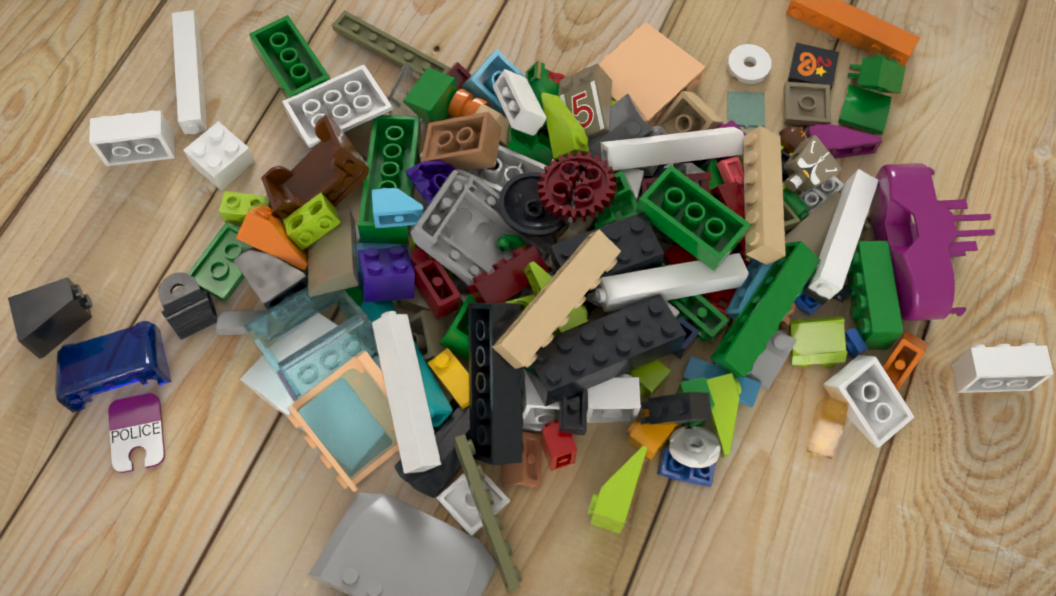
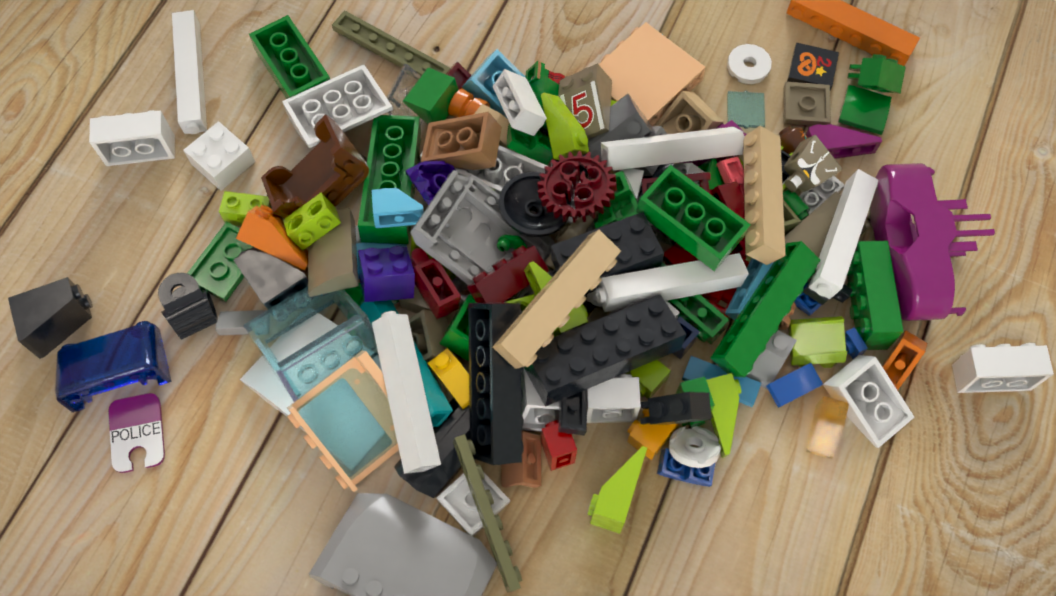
none -> blue slope [766,363,823,408]

